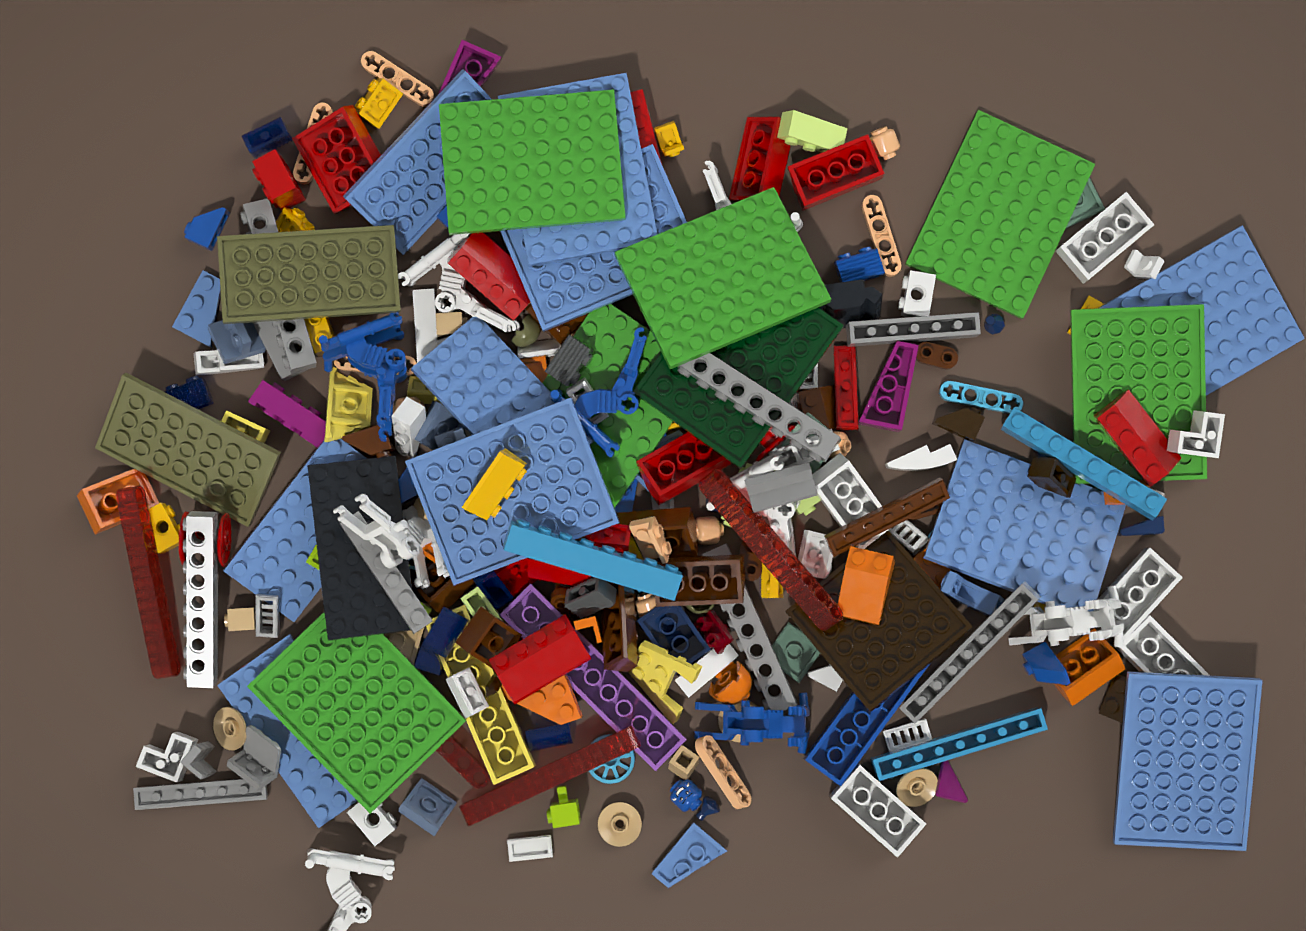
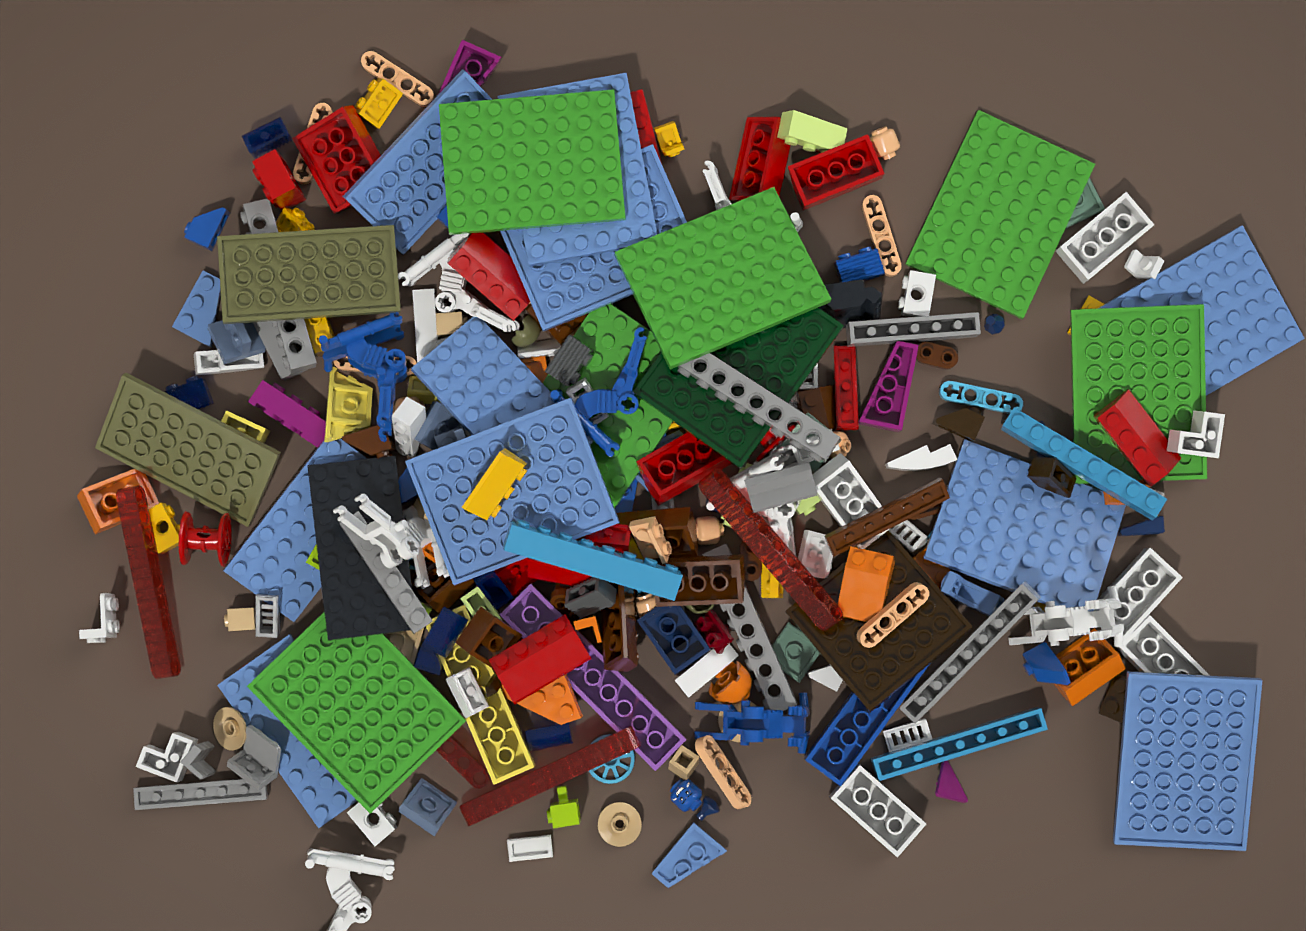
brick [183,511,218,688] -> none
light yellow wing [629,640,702,724] -> none
tan dish [896,768,938,807] -> none
none -> white bracket [79,593,120,643]
none -> light nougat beam [857,582,929,648]

